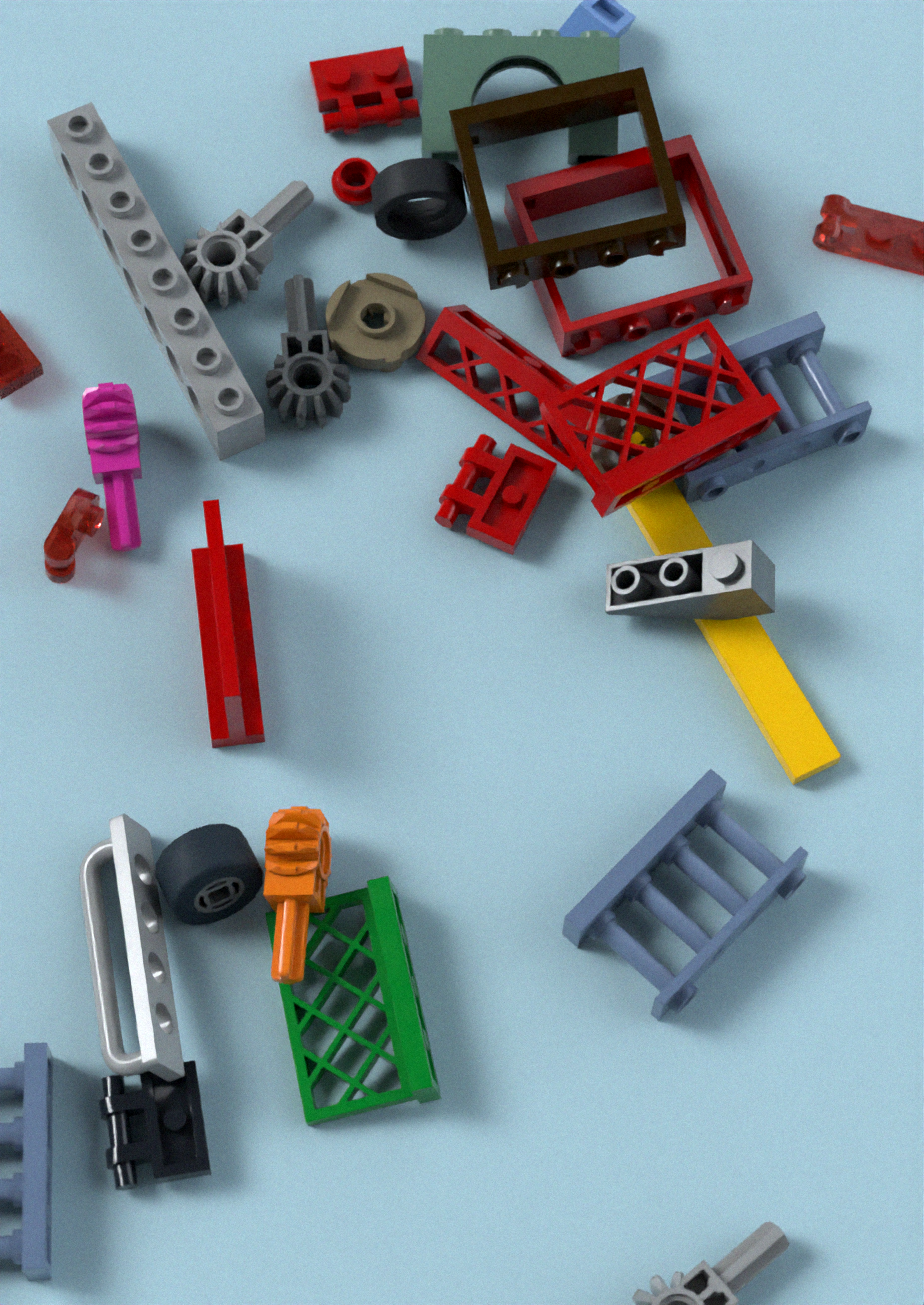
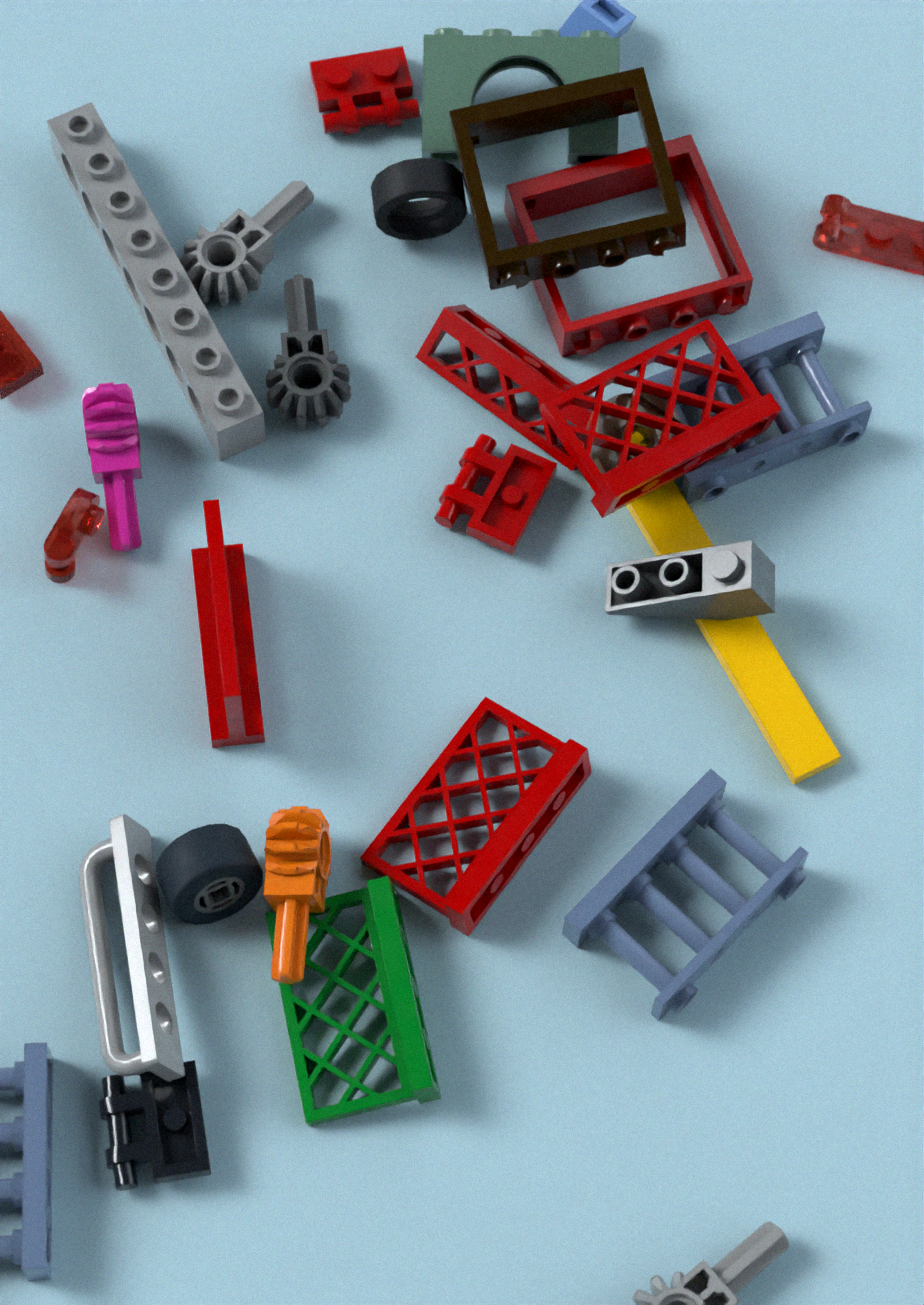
dark tan plate [325,273,426,373] -> none
red plate [332,157,378,206] -> none
none -> red fence [360,697,592,937]

